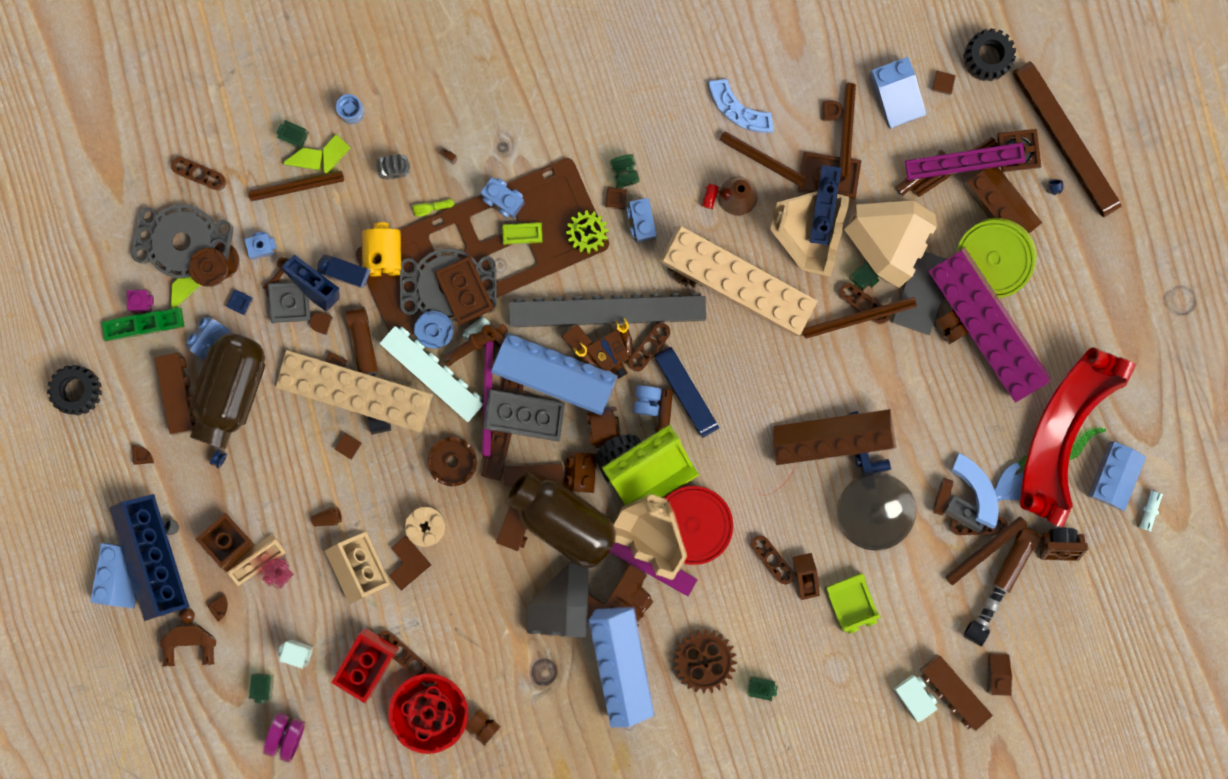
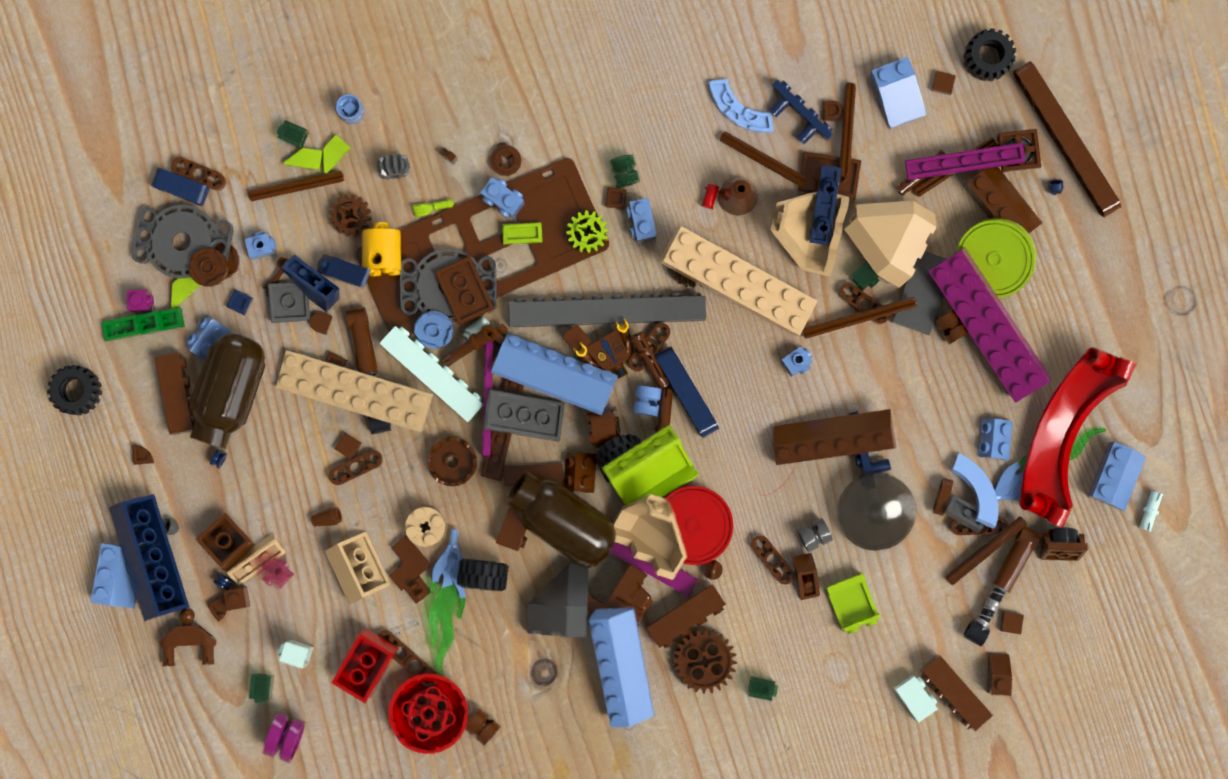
none -> dark blue beam [150,168,210,206]
none -> dark blue bush [213,573,233,590]
none -> reddish brown brick [223,587,251,611]
none -> reddish brown gear [329,194,372,237]
none -> reddish brown beam [329,450,383,485]
none -> reddish brown tile [404,576,432,604]
none -> clear neon green piece [429,529,466,676]
none -> black tyre [457,559,509,591]
none -> reddish brown gear [490,145,521,176]
none -> reddish brown pin [629,331,669,389]
none -> reddish brown brick [646,584,726,648]
none -> reddish brown tile [703,560,723,580]
none -> dark blue plate [769,80,833,144]
none -> medium blue brick [780,346,812,377]
none -> dark grey wheel [797,518,833,553]
none -> medium blue bracket [978,418,1013,460]
none -> reddish brown tile [1000,612,1024,634]

